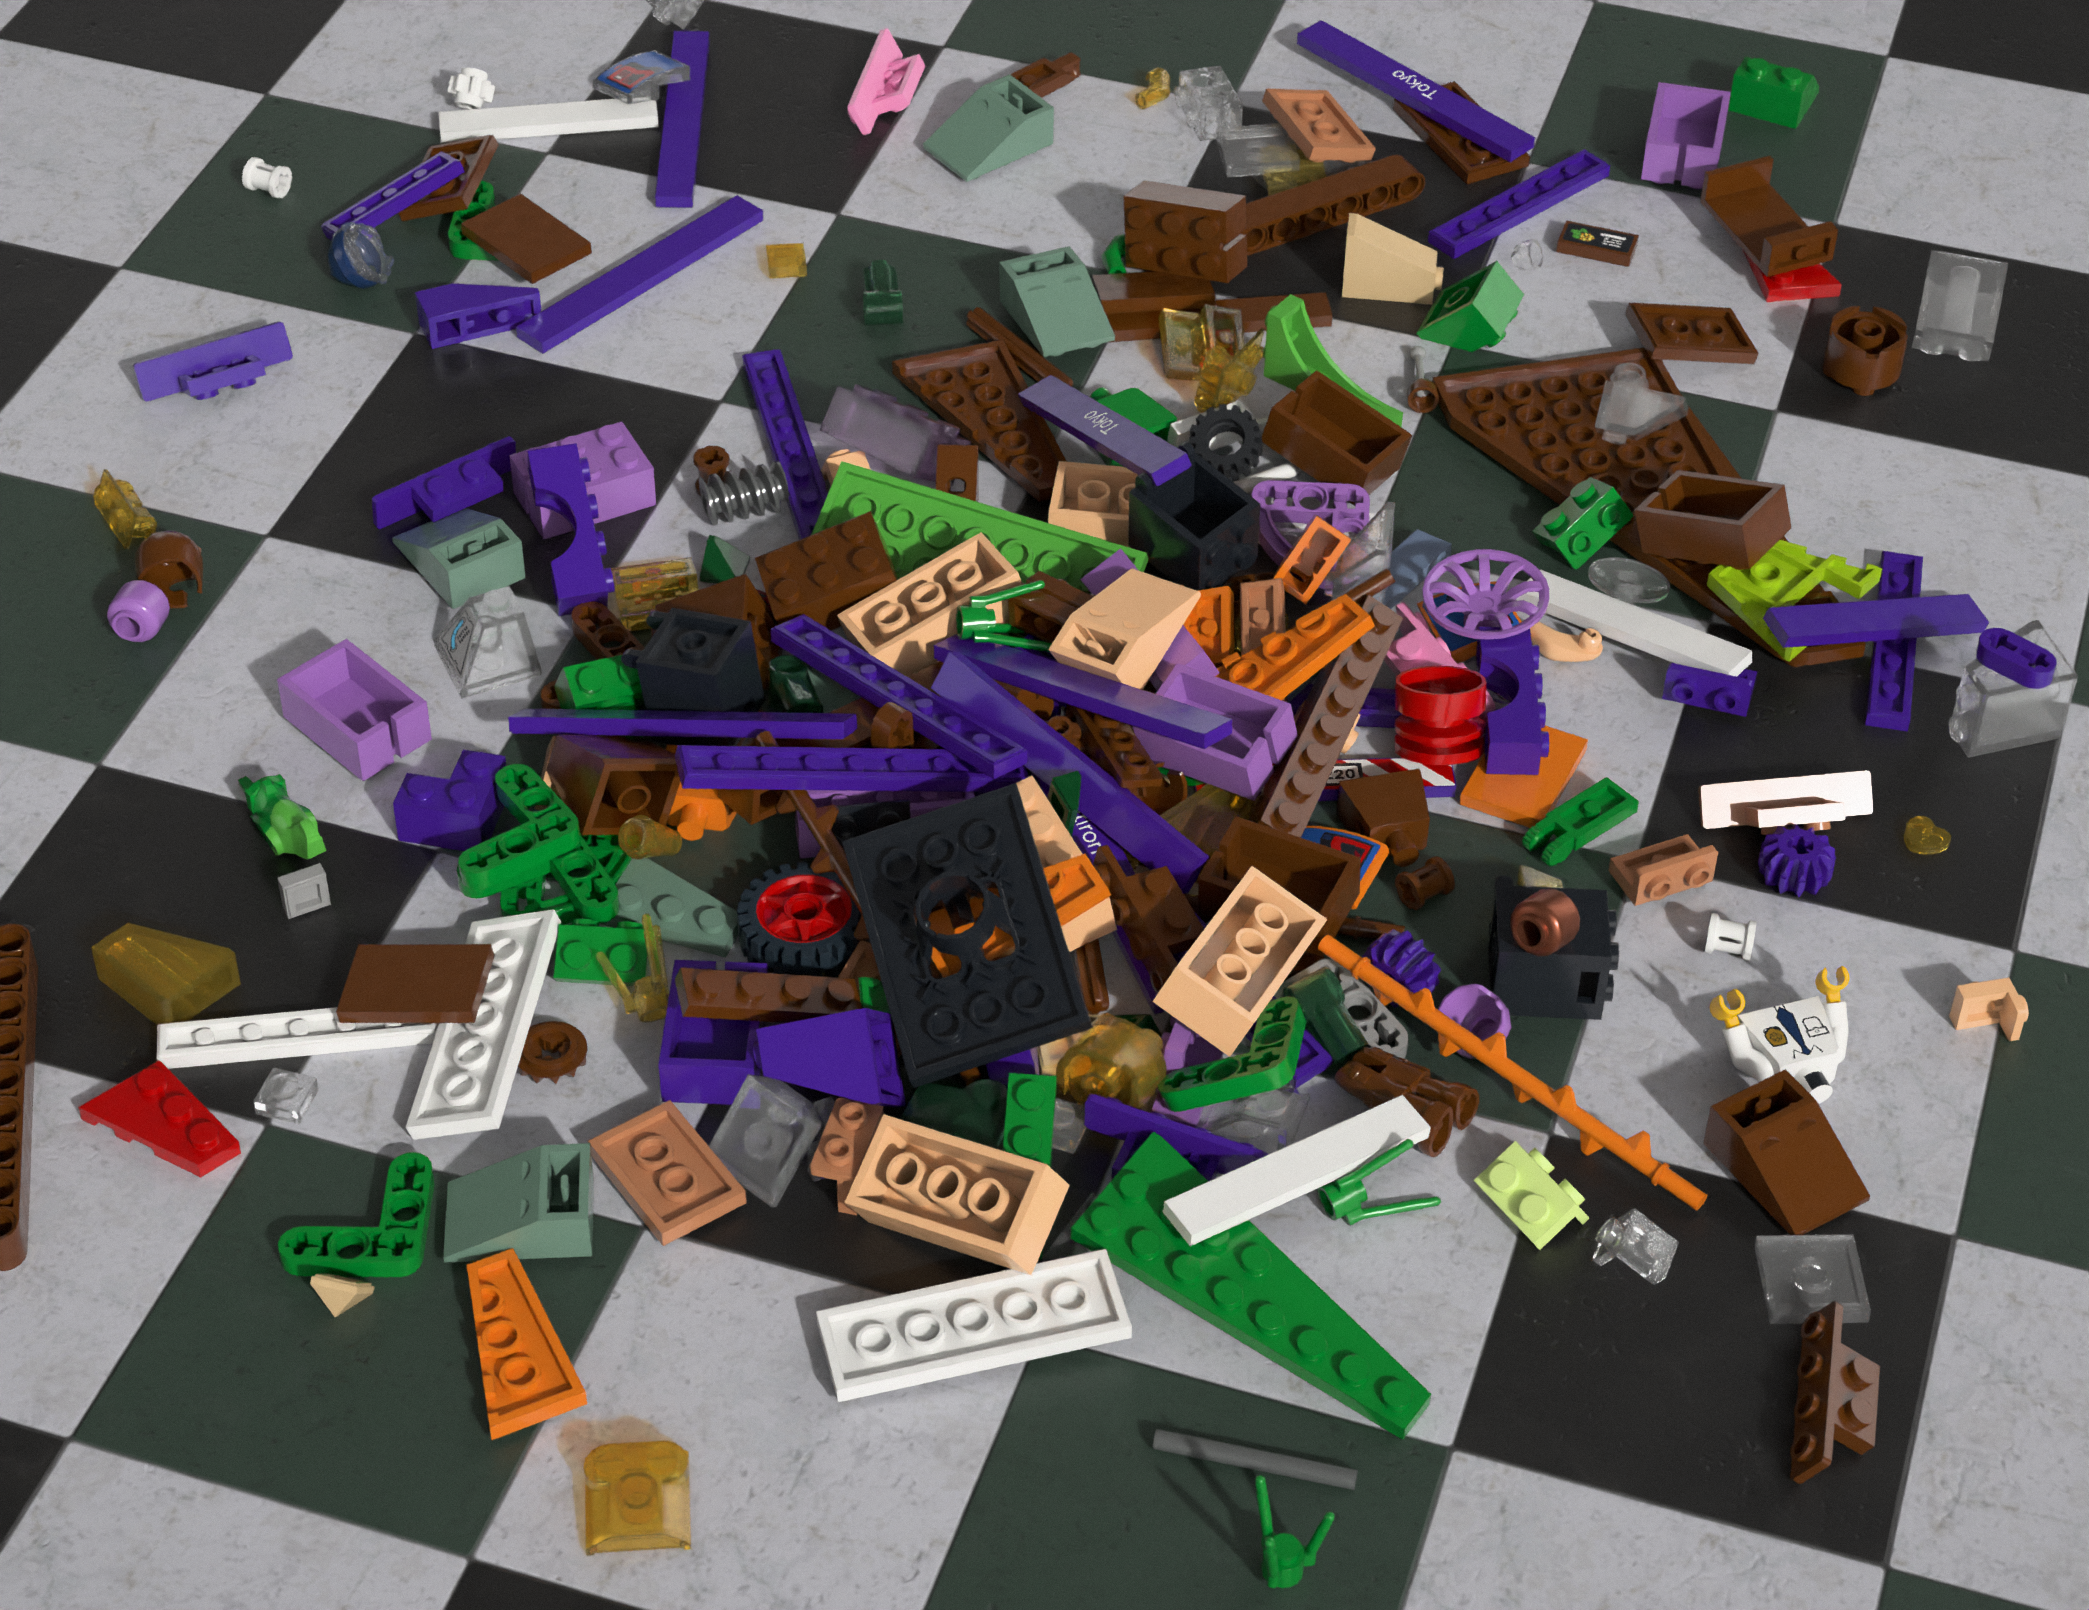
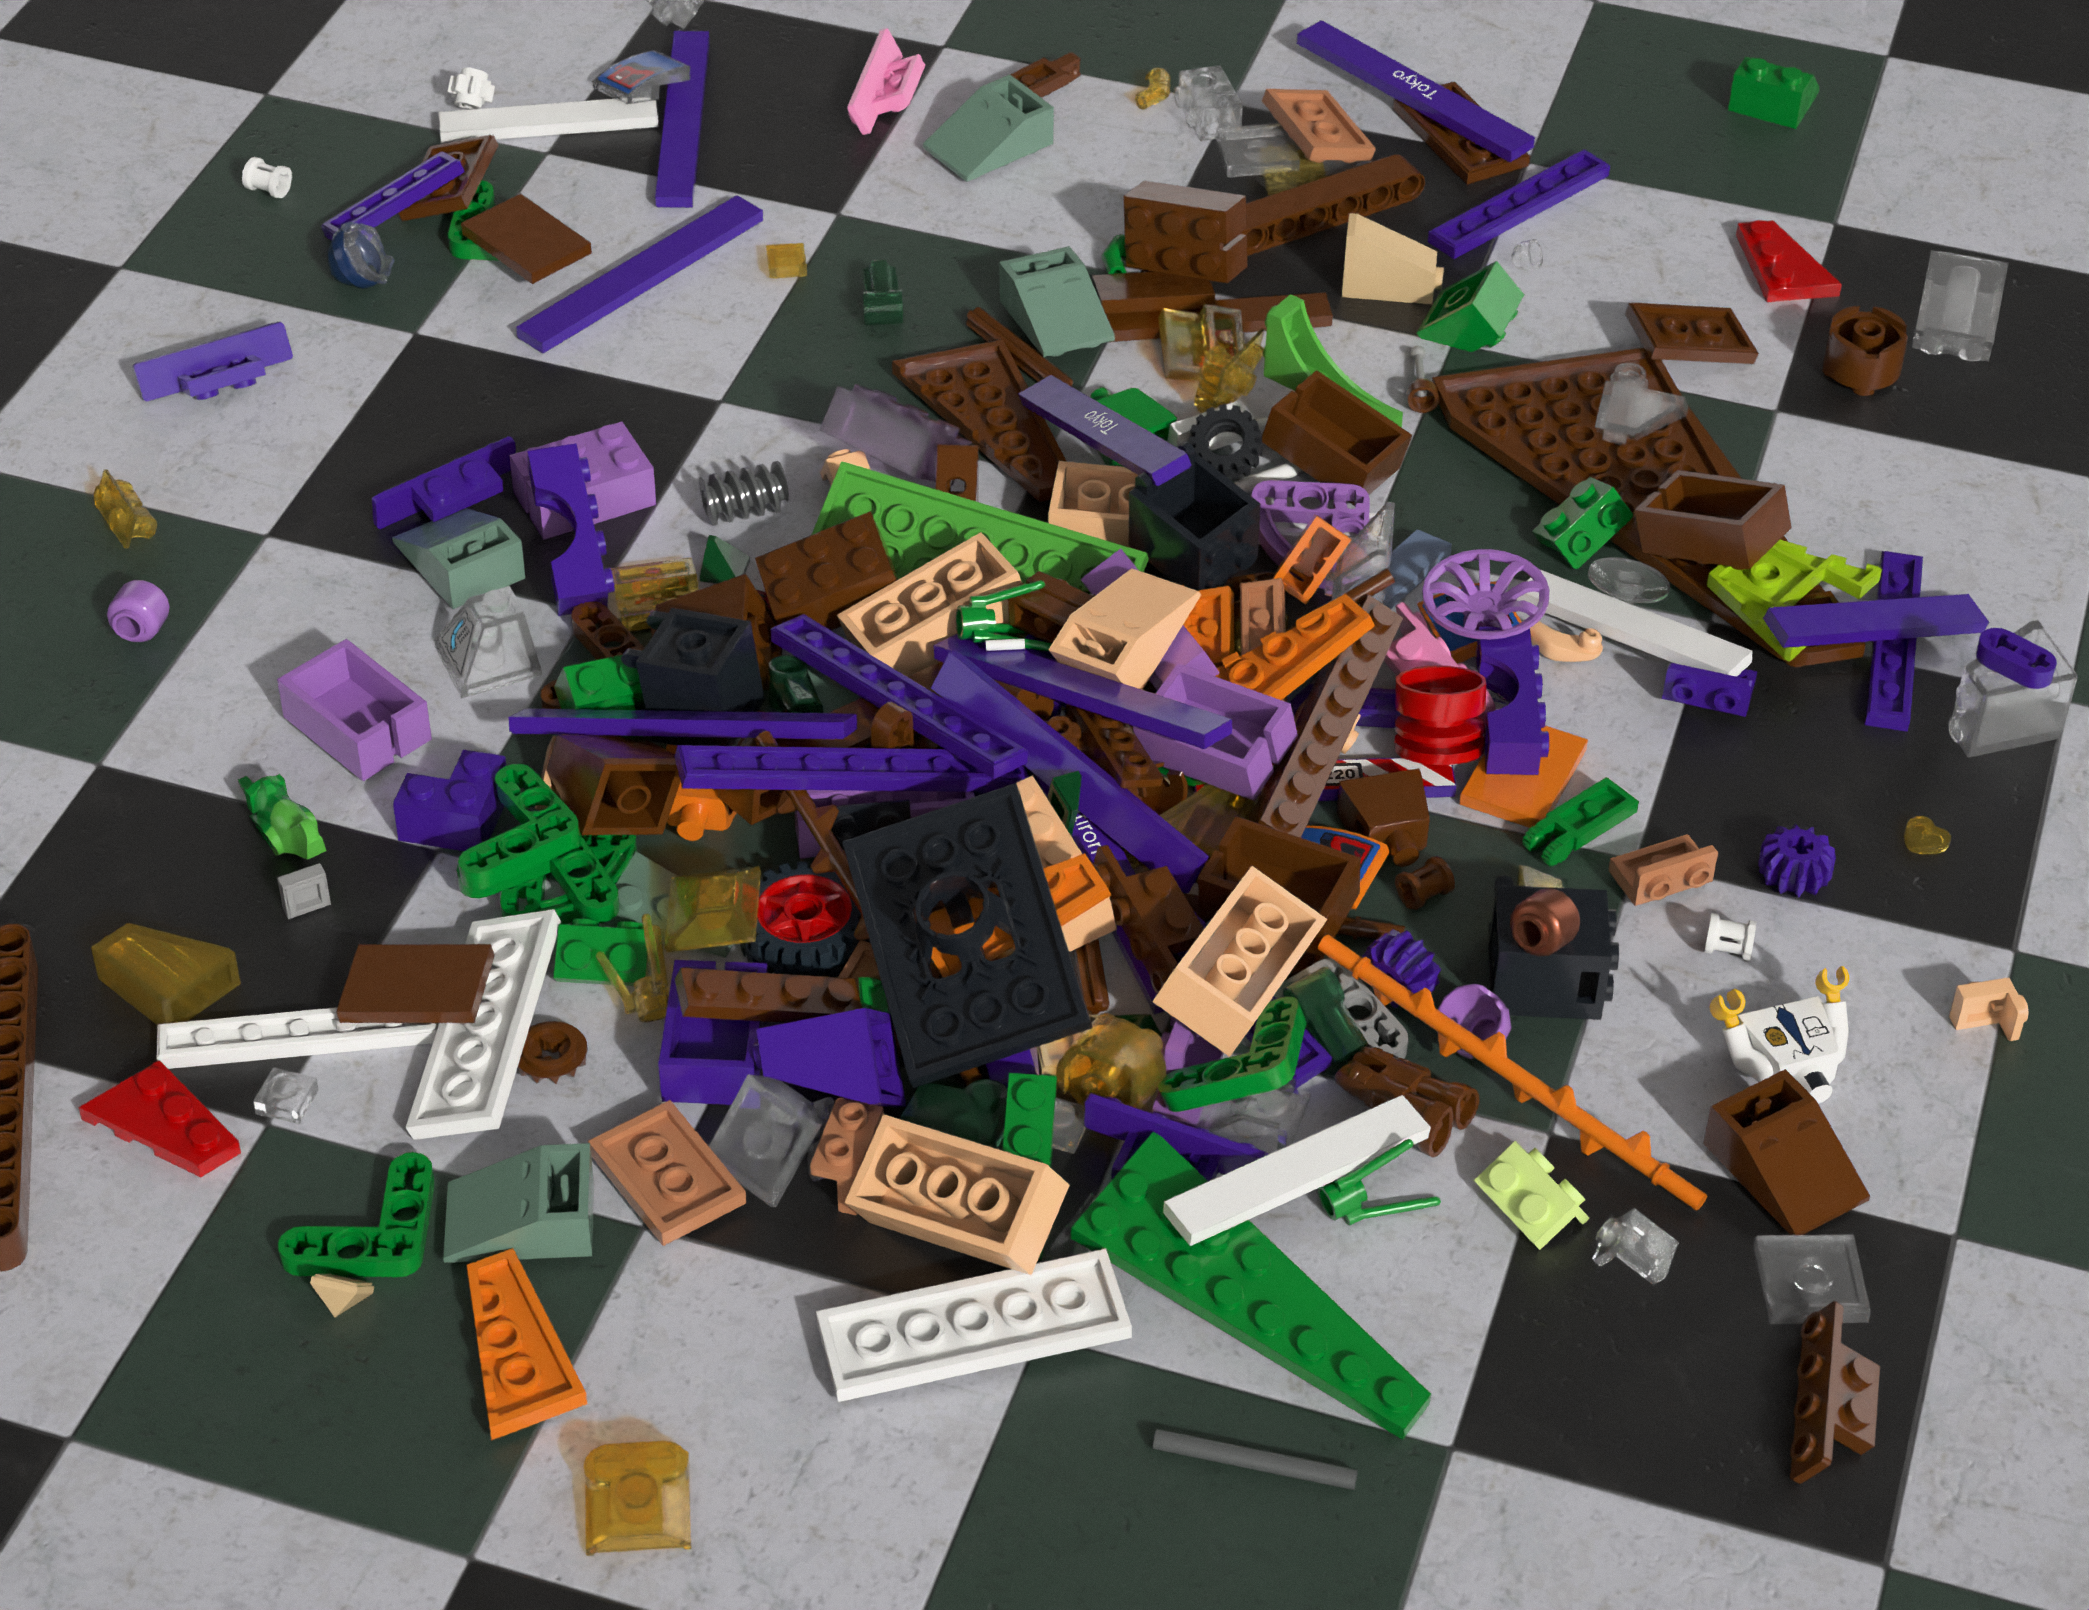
reddish brown helmet [135,531,203,608] -> none
dark purple slope [415,283,542,349] -> none
clear yellow cone [618,815,682,859] -> none
reddish brown bush [693,446,730,496] -> none
dark purple tile [742,349,828,540] -> none
green plant [1255,1475,1335,1588] -> none
tile [1556,220,1639,267] -> none
medium lavender piece [1641,82,1731,189] -> none
bracket [1698,770,1873,835] -> none
reddish brown panel [1700,156,1838,277] -> none
none -> clear yellow slope [664,866,761,952]
none -> white piece [986,638,1025,651]

